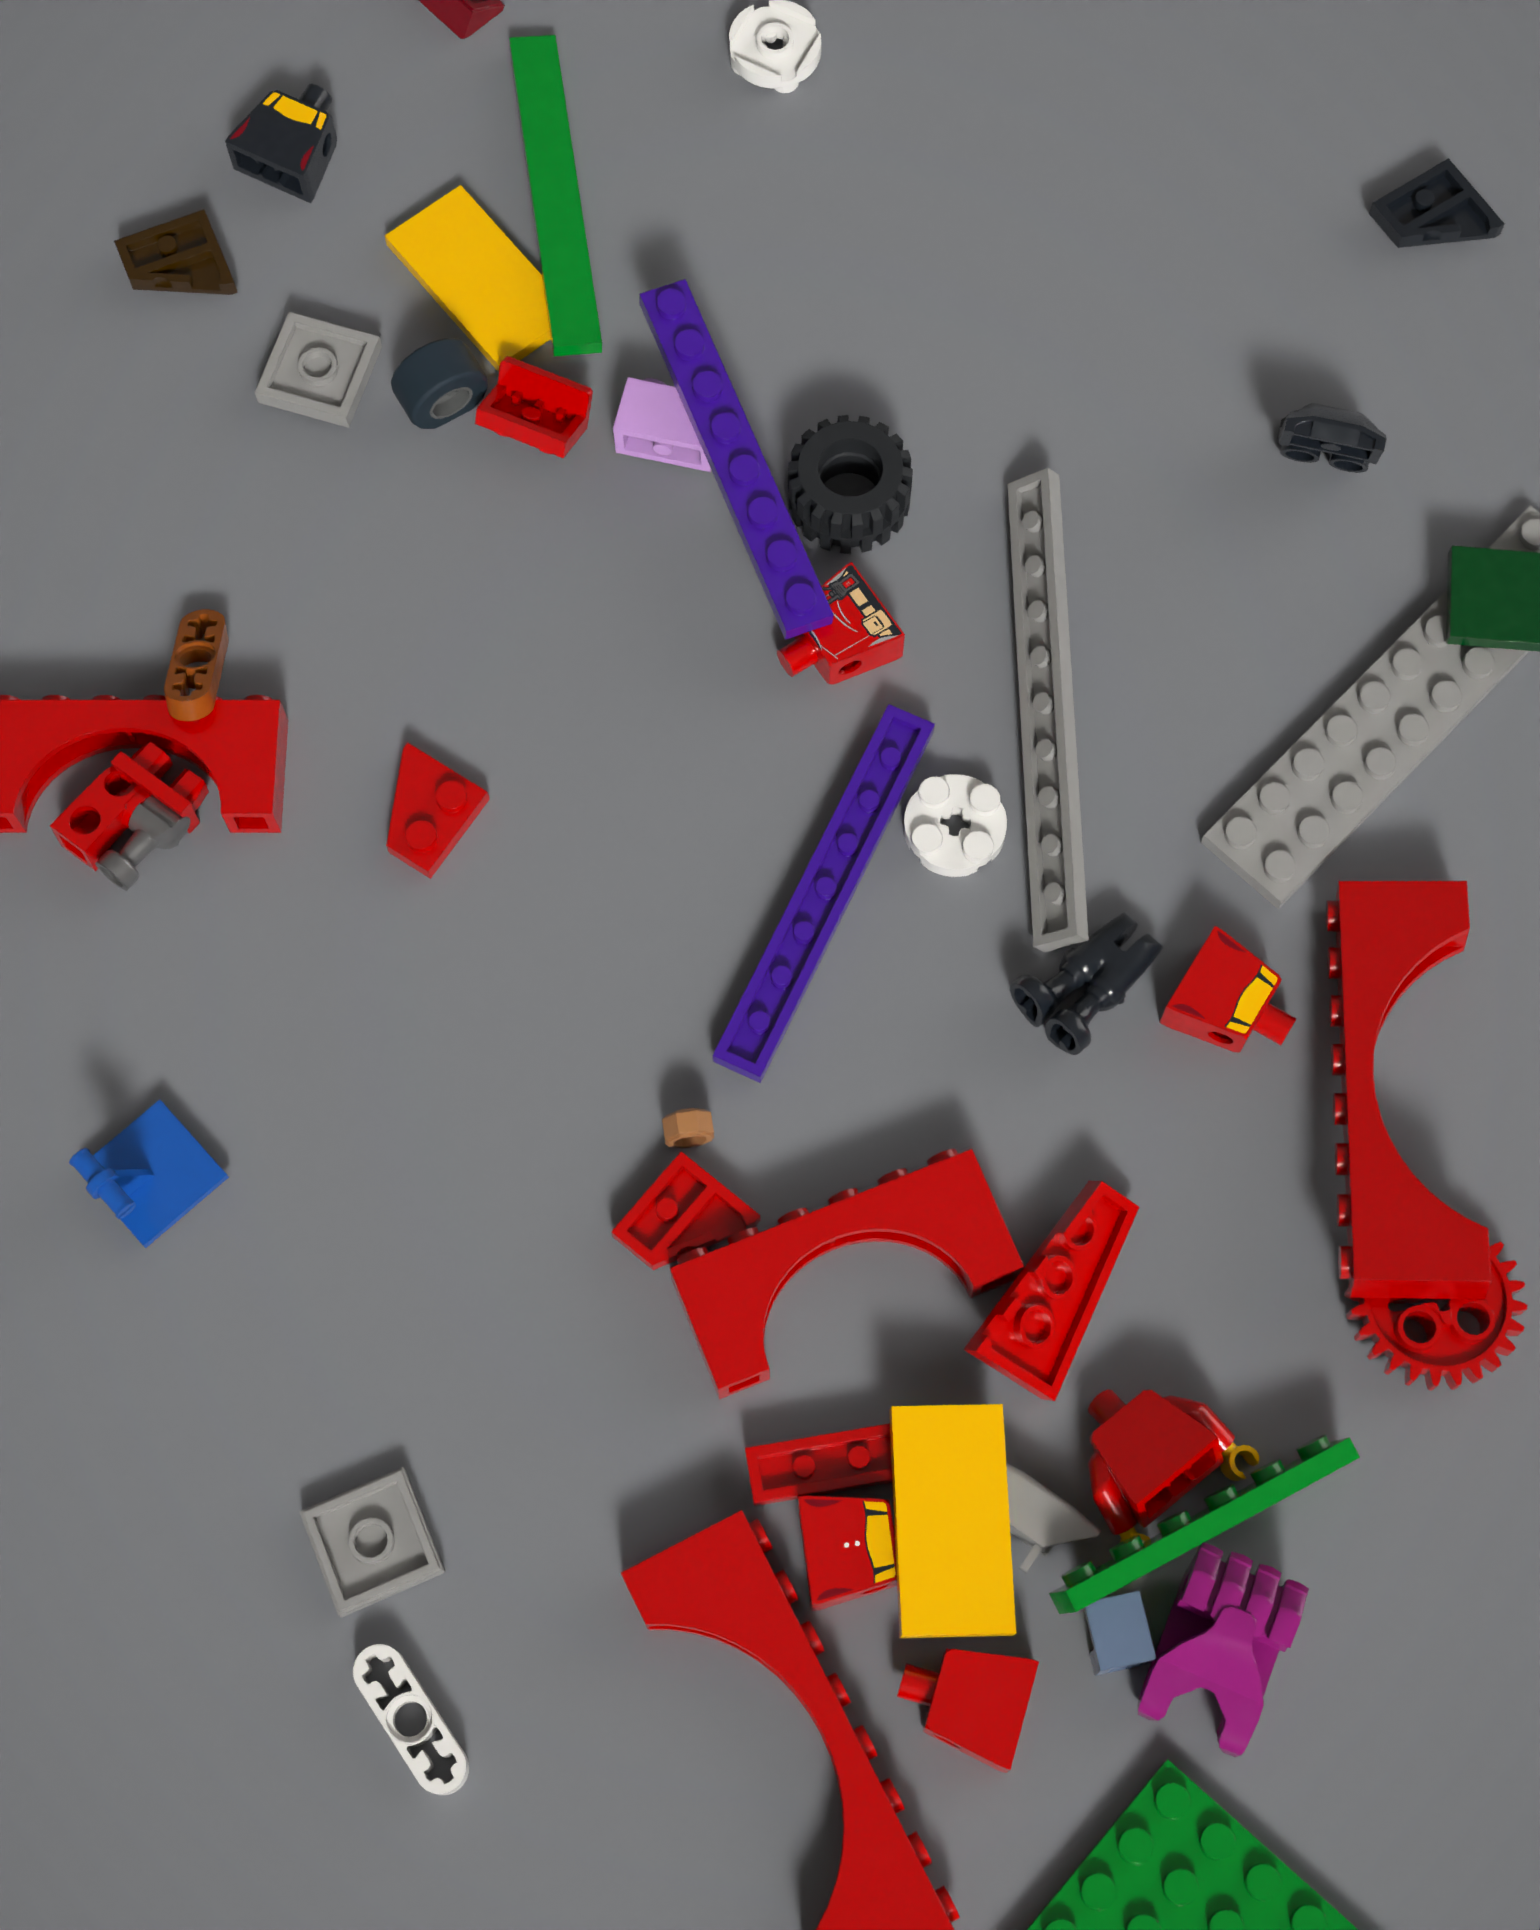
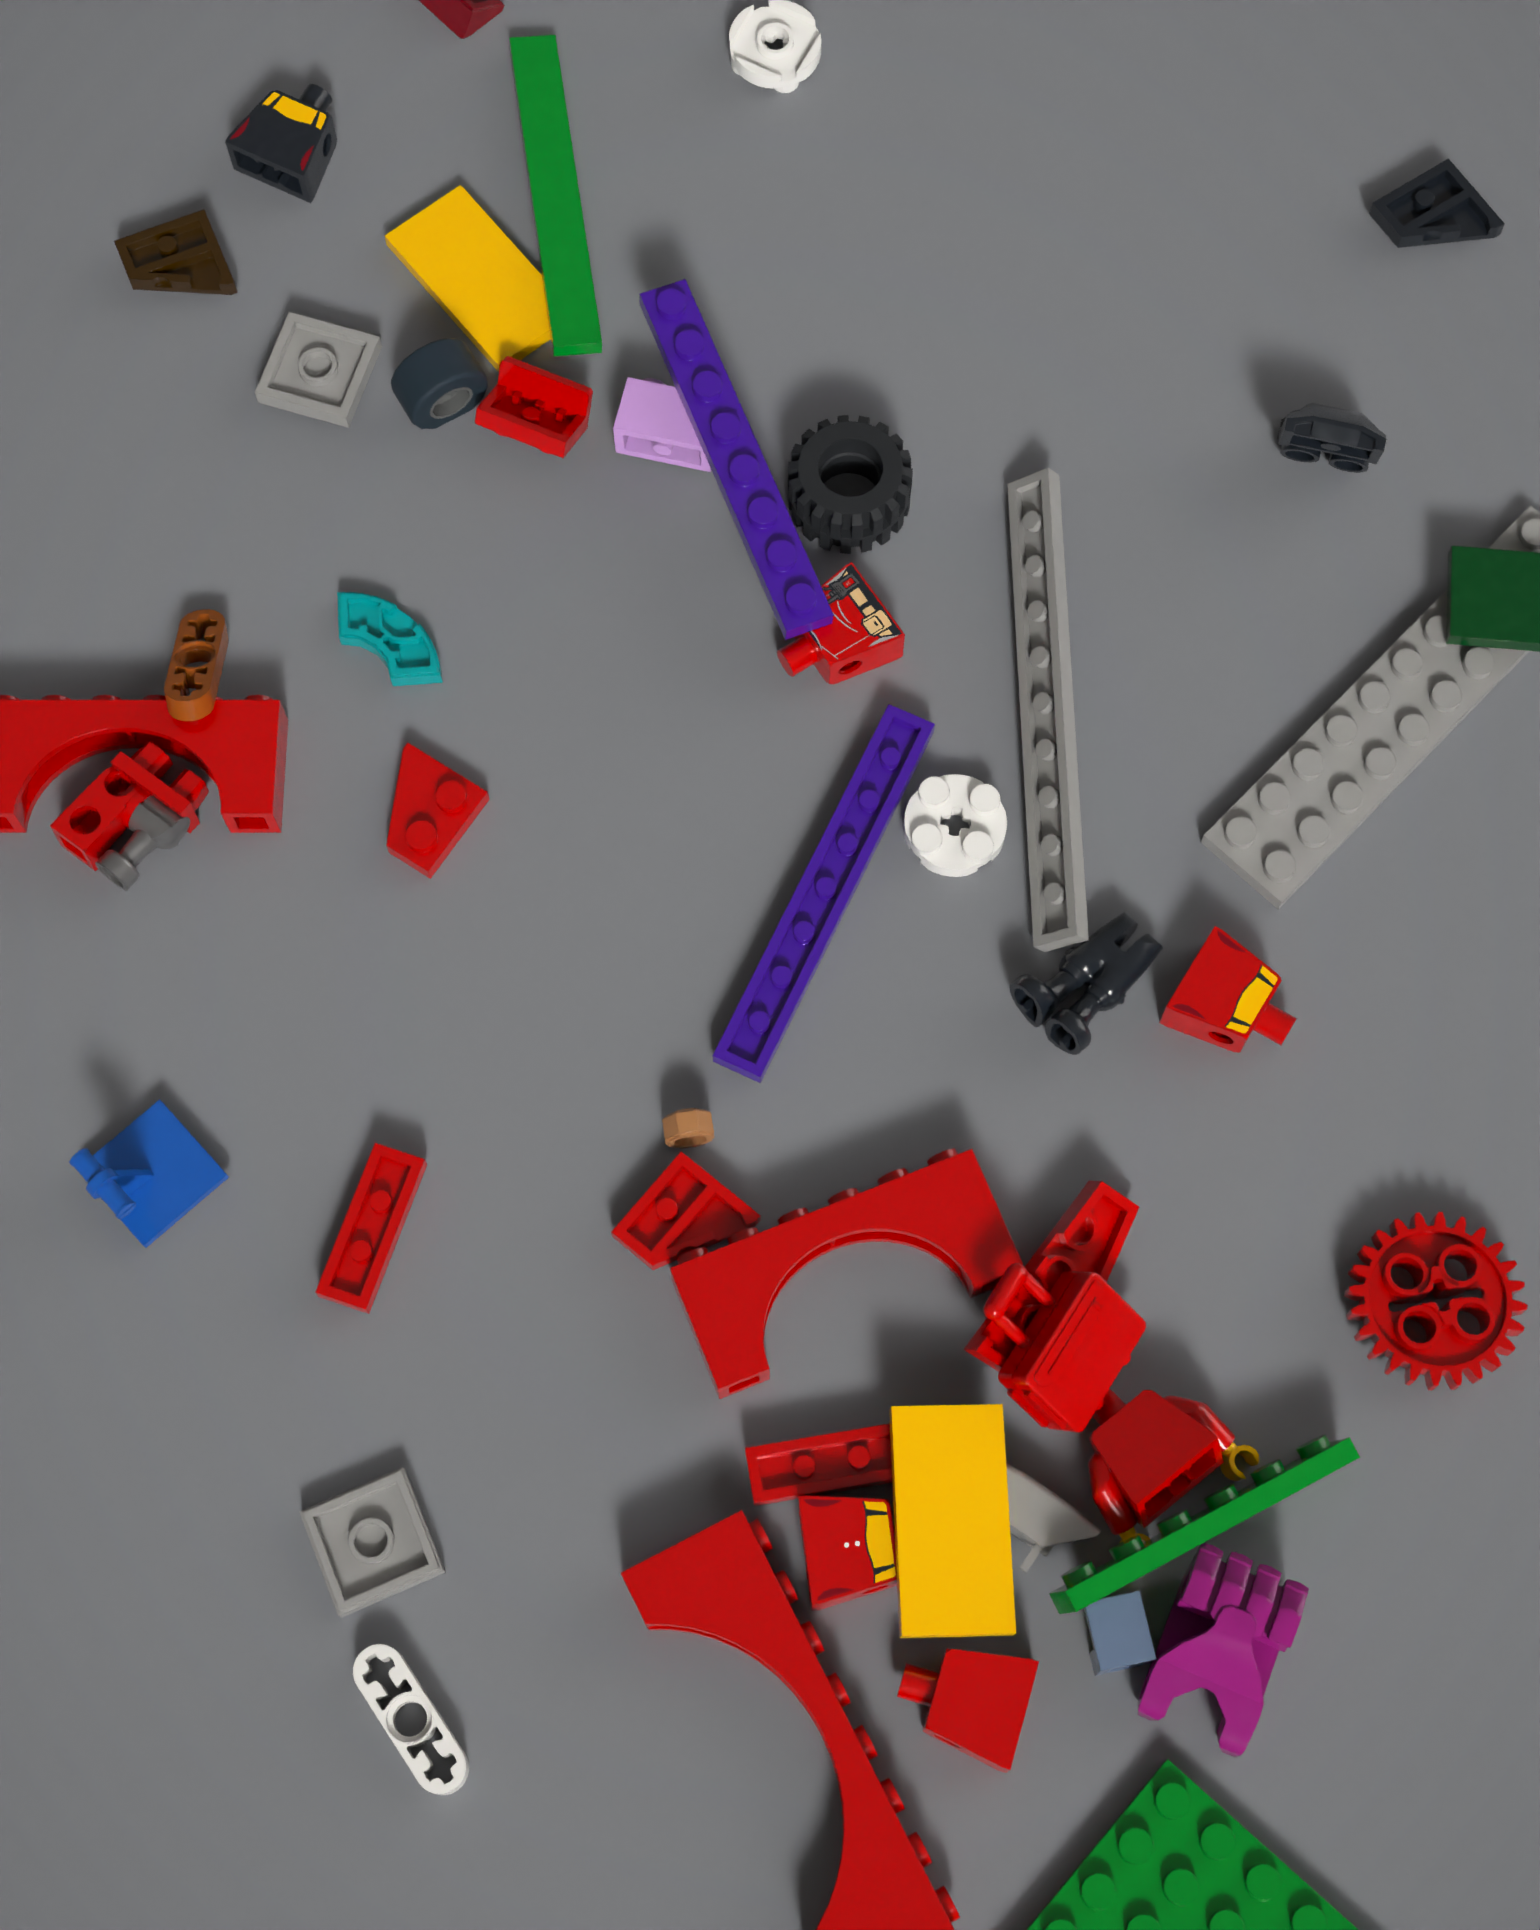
red arch [1326,881,1492,1300] -> none
none -> red plate [315,1143,427,1314]
none -> teal tile [337,592,443,686]
none -> red piece [983,1263,1146,1433]

